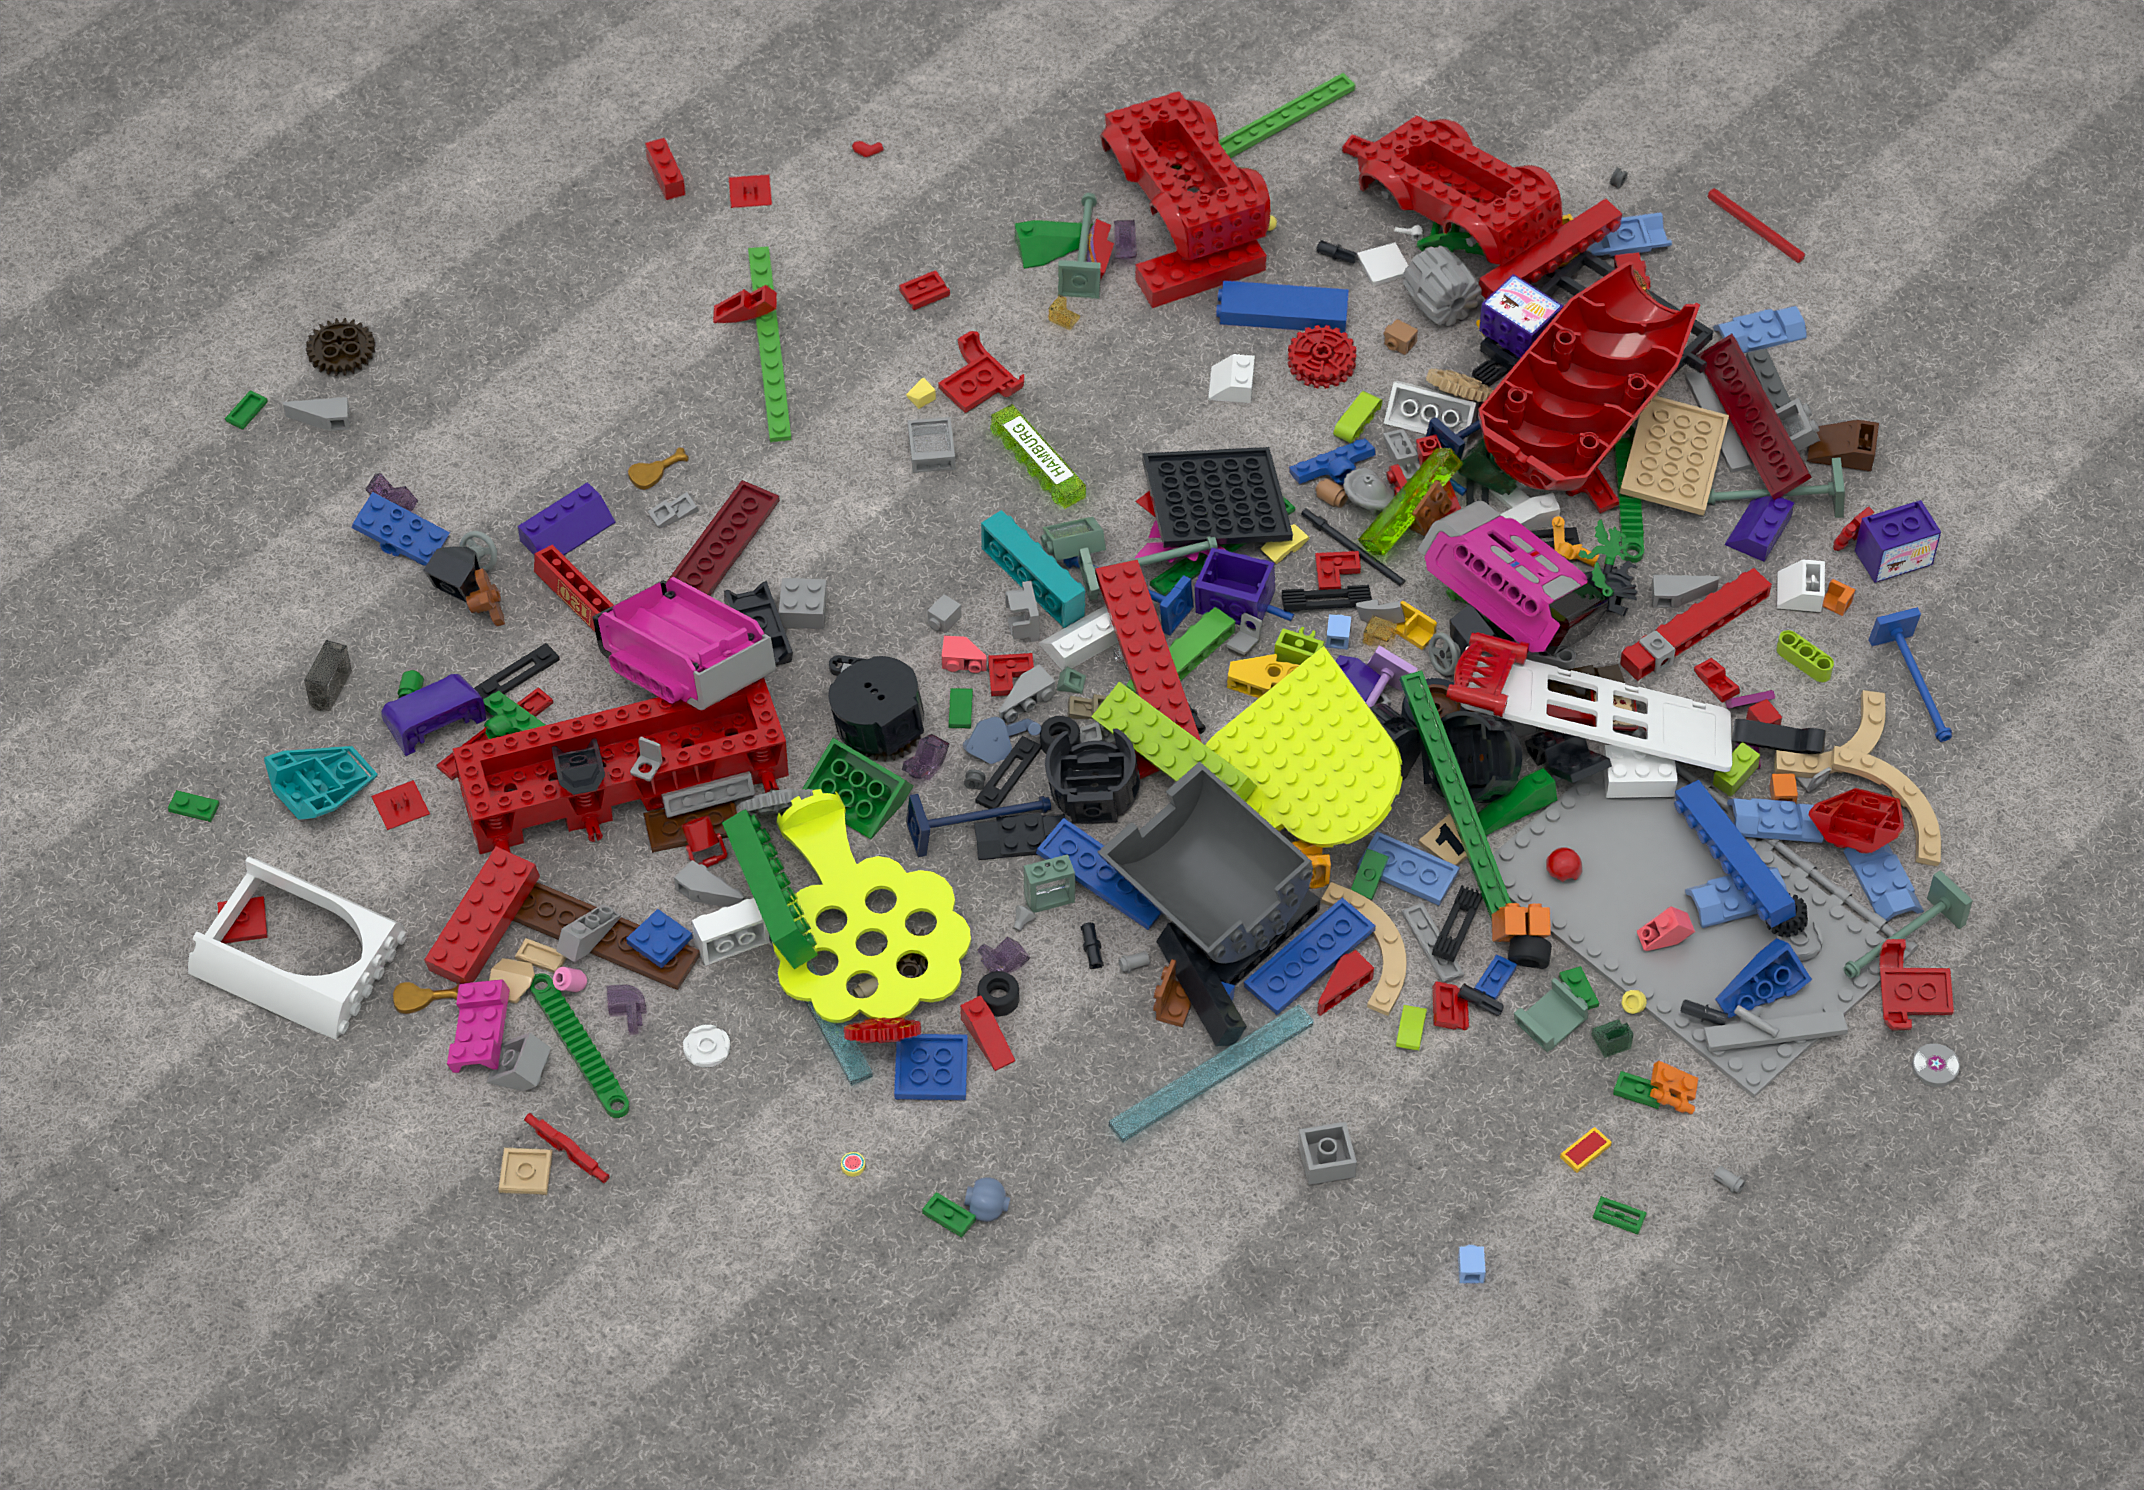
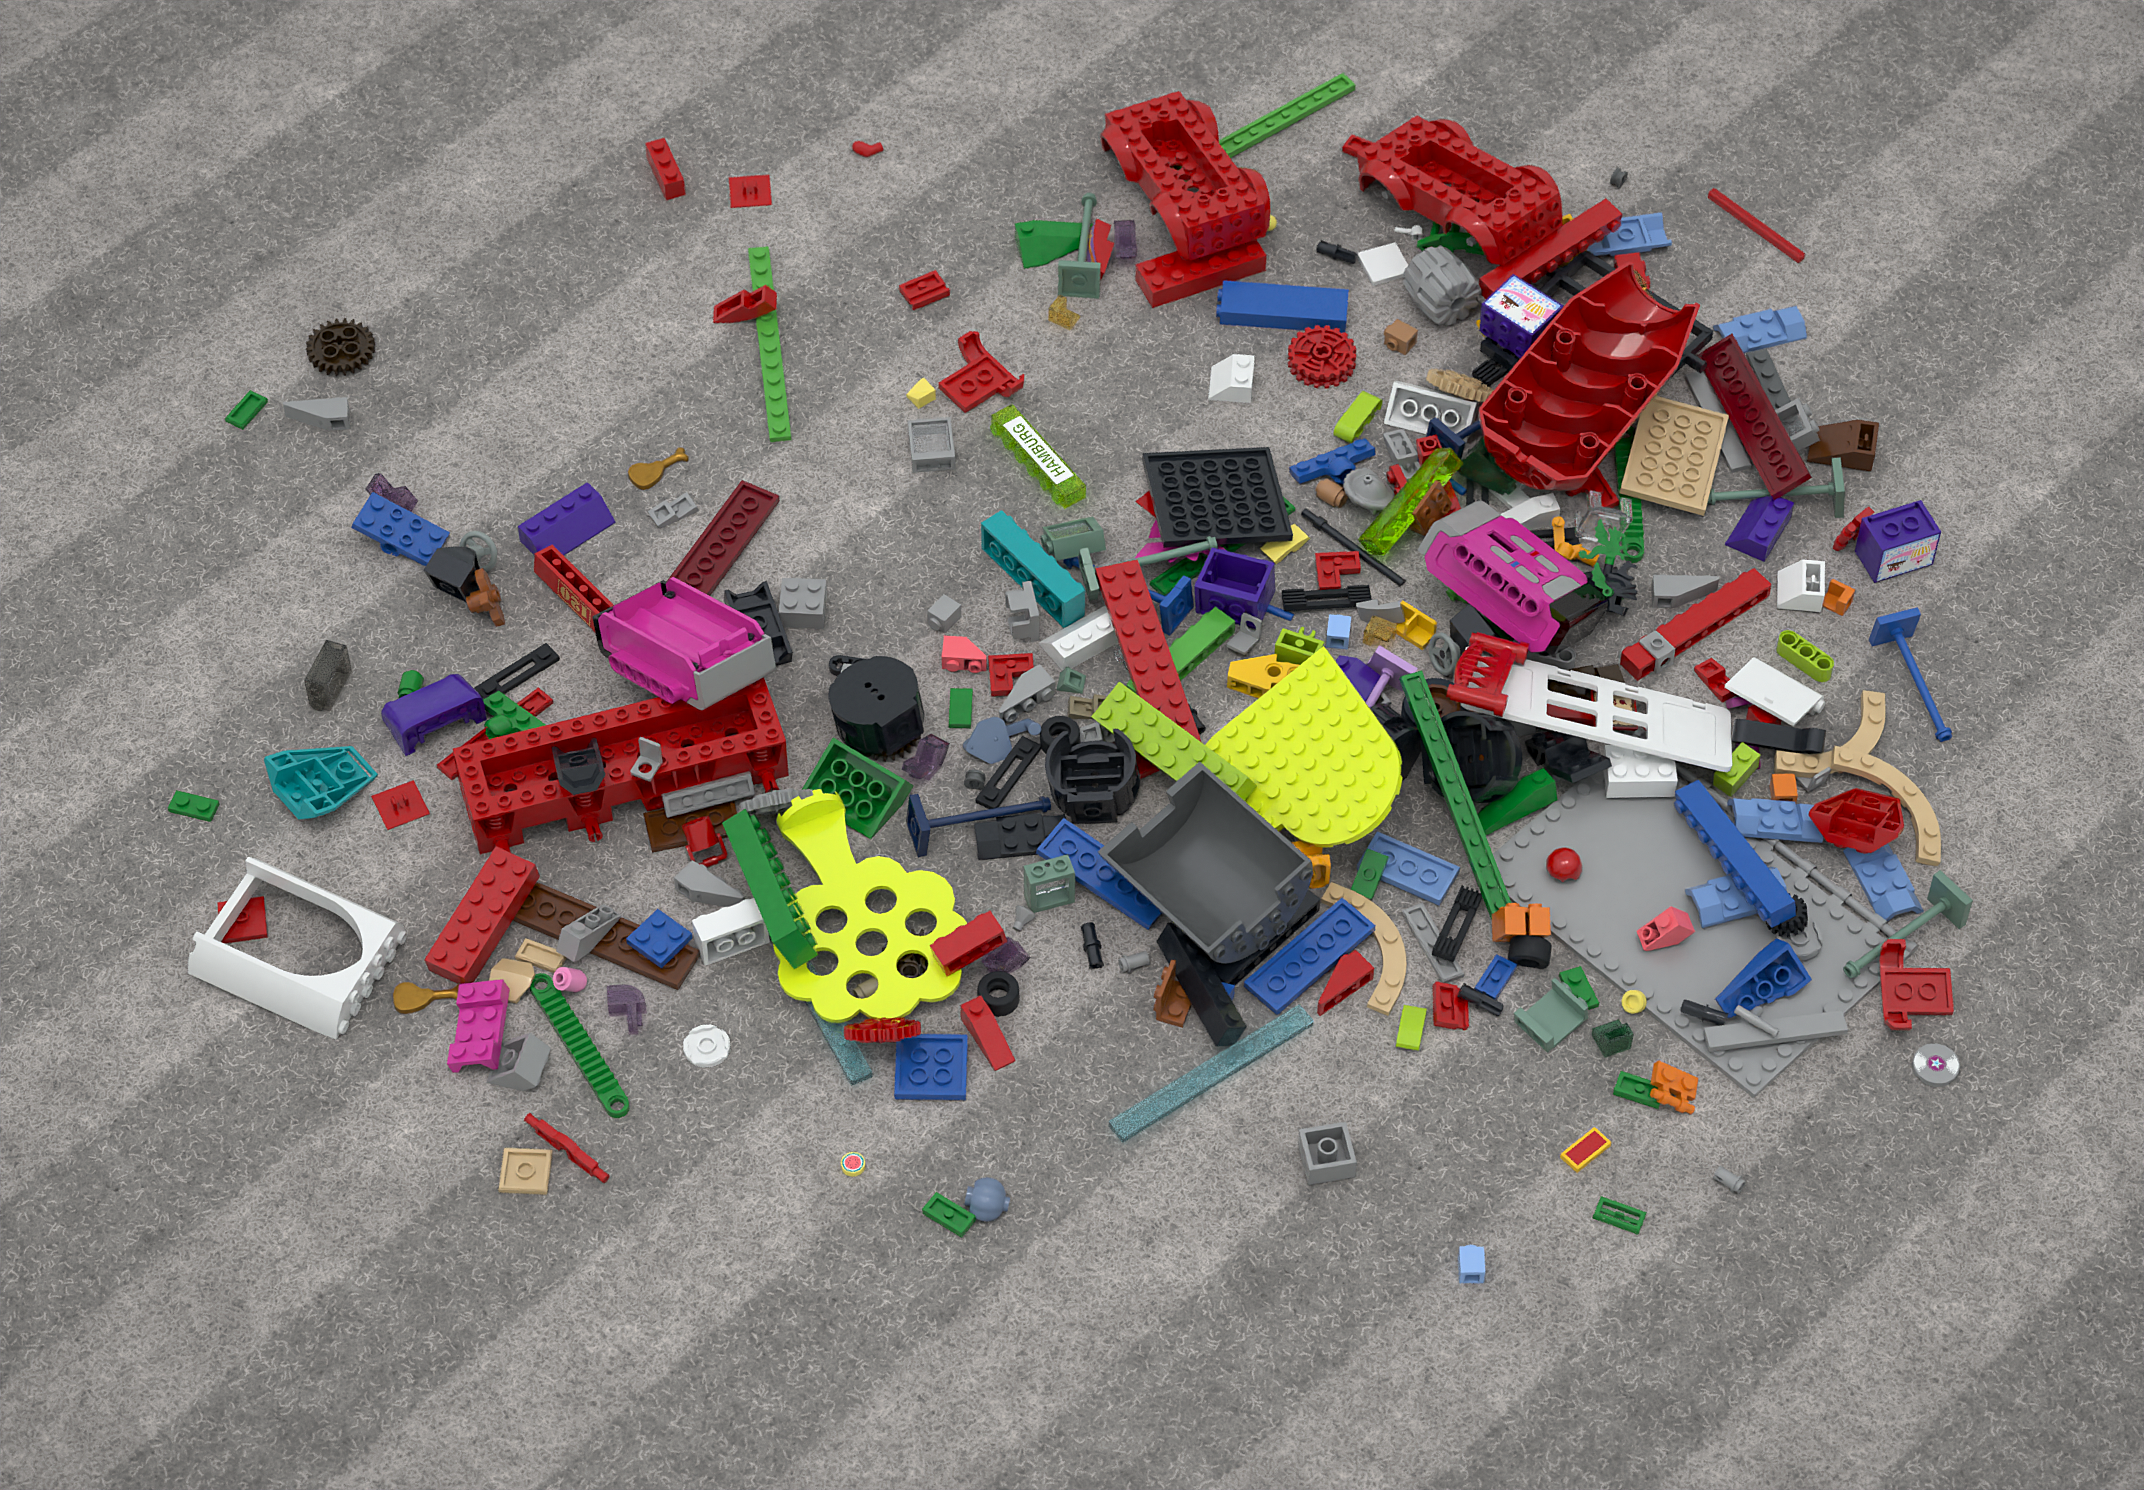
tan tile [1418,814,1467,866] -> none
none -> red brick [929,911,1007,977]
none -> clear panel [1574,491,1633,542]
none -> white door [1724,657,1825,727]

